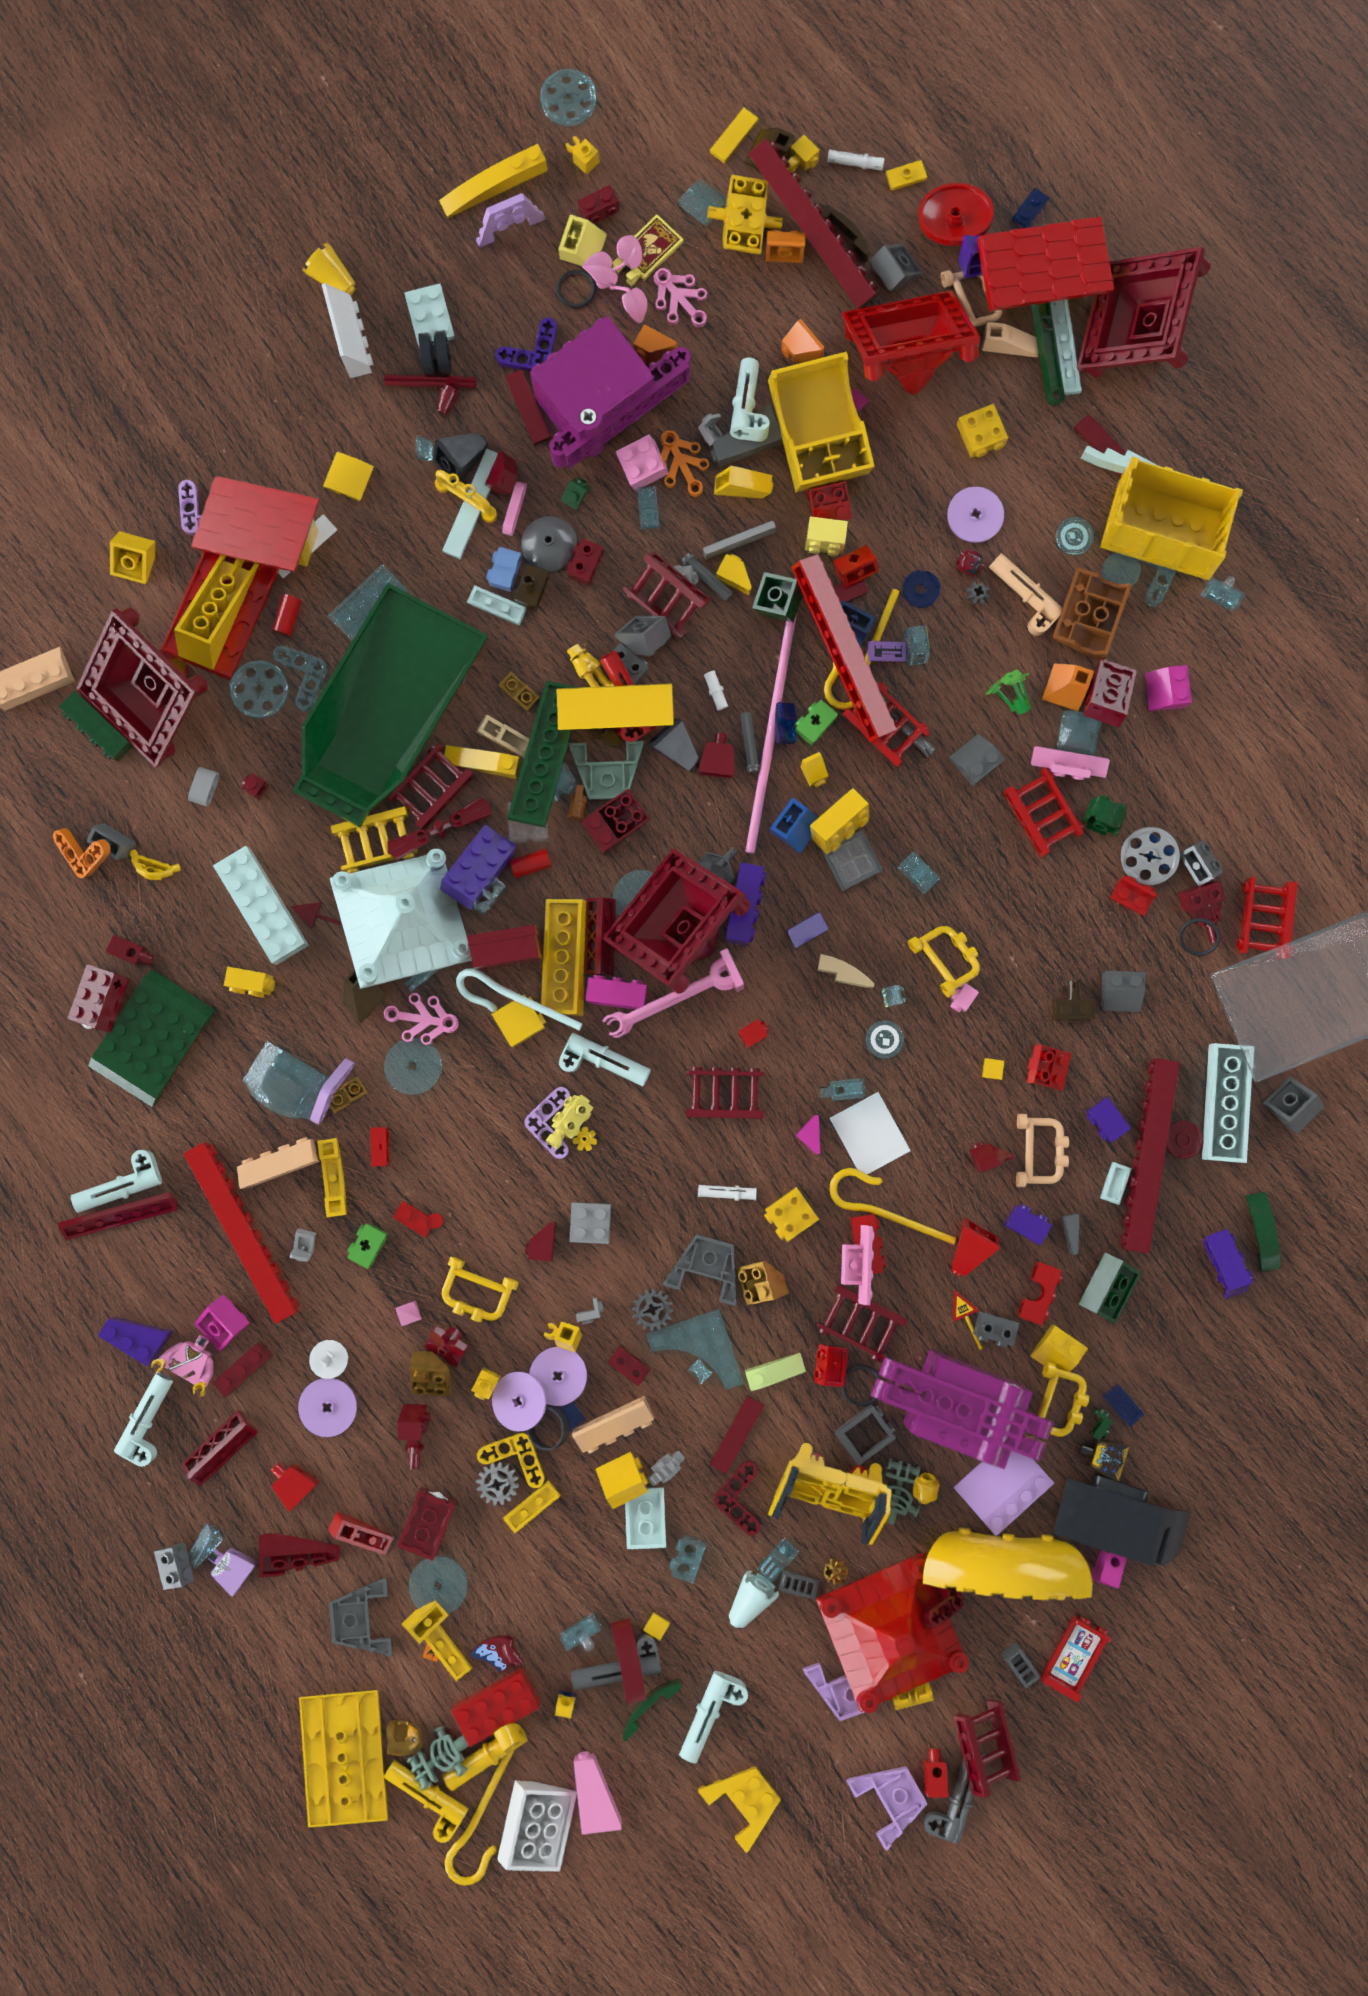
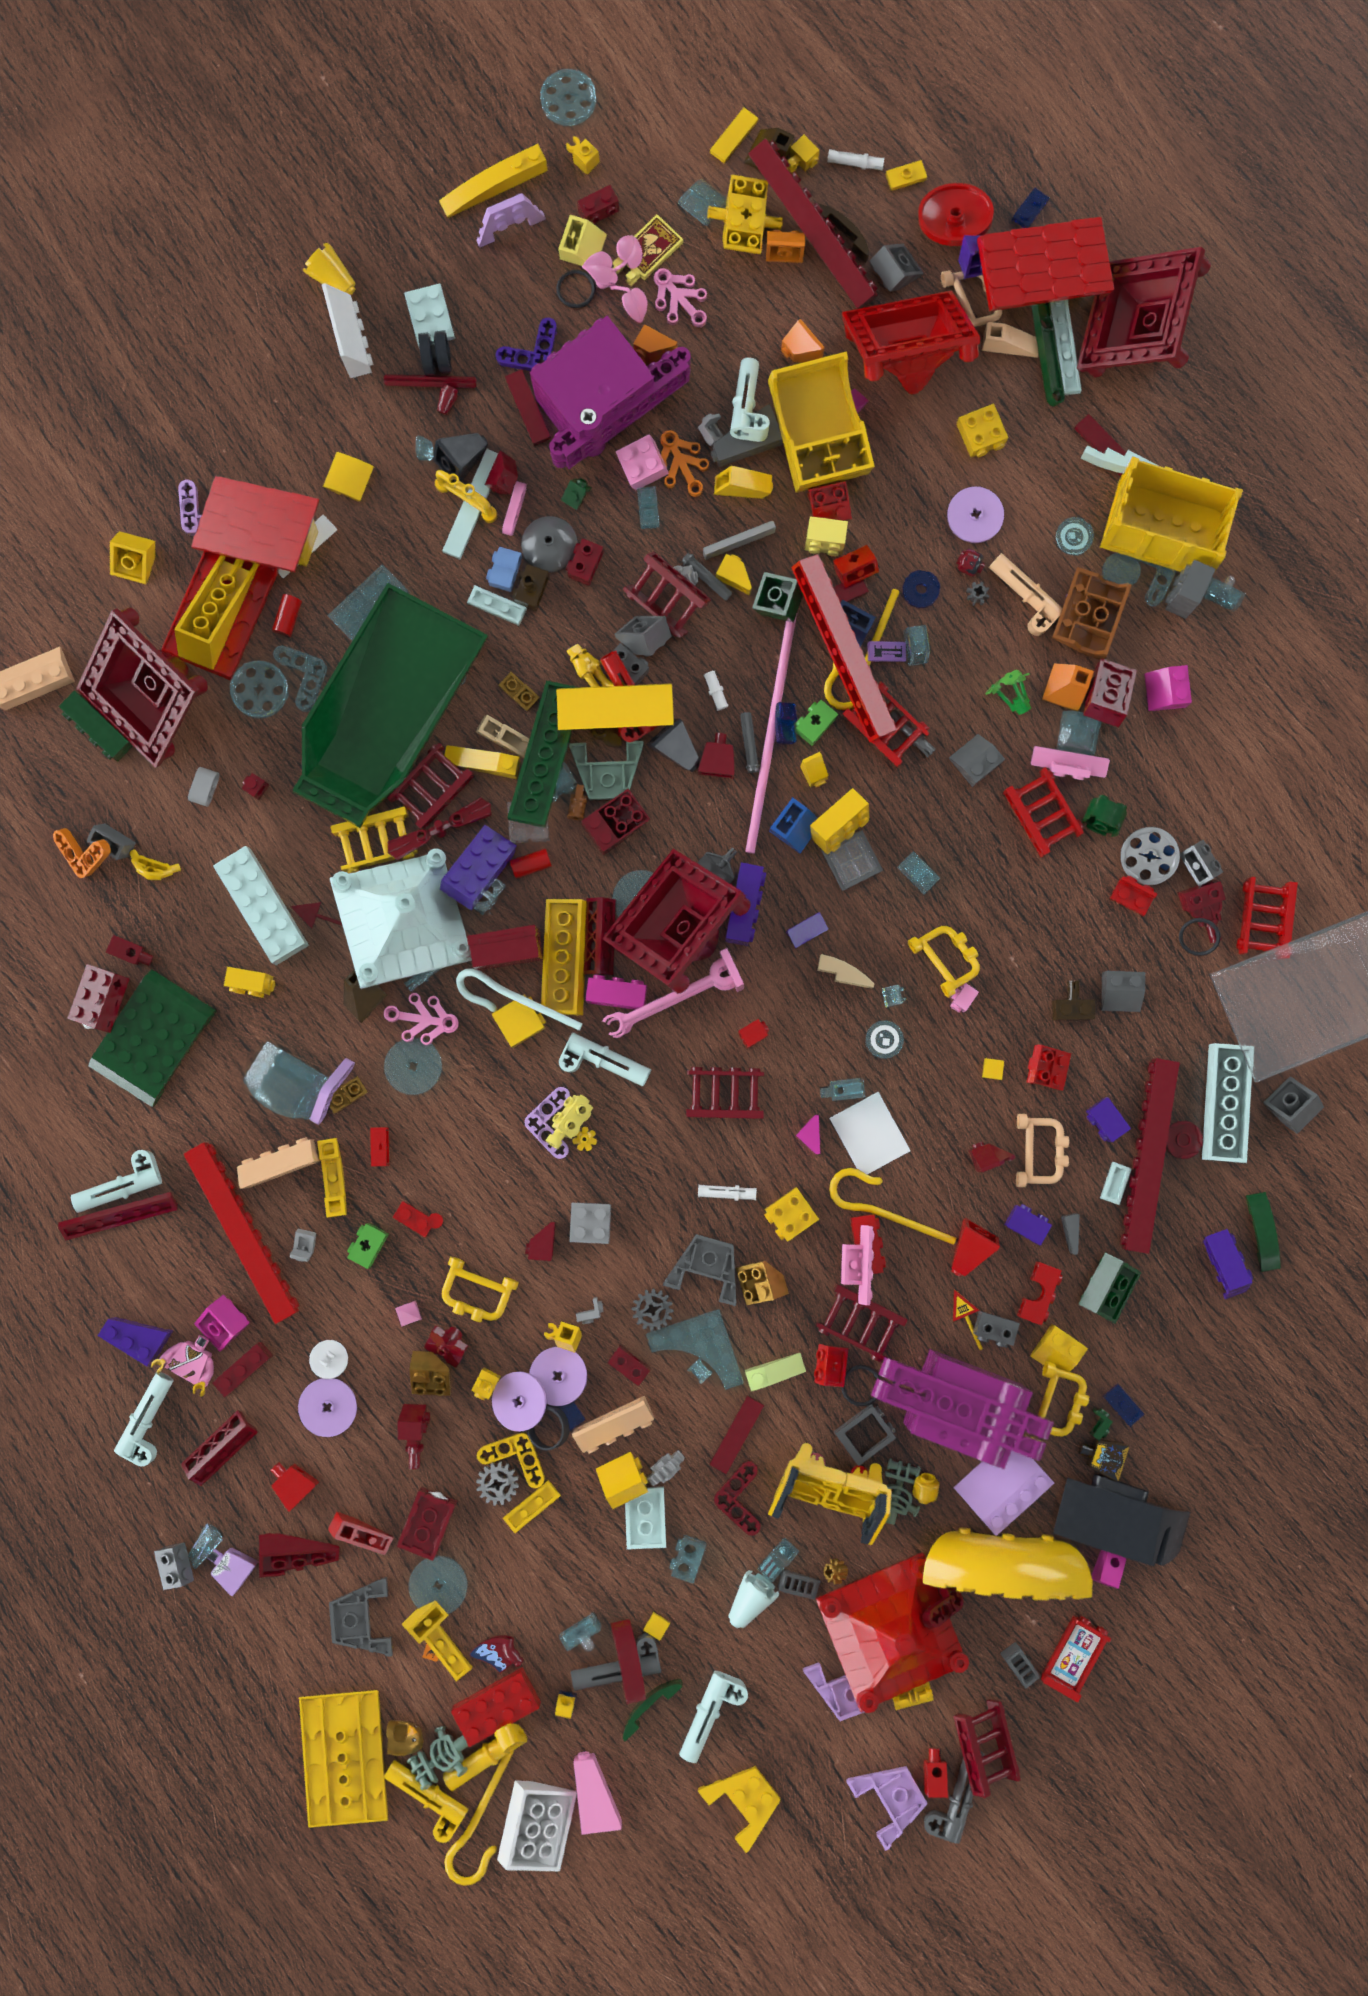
none -> dark grey brick [1165,560,1216,619]

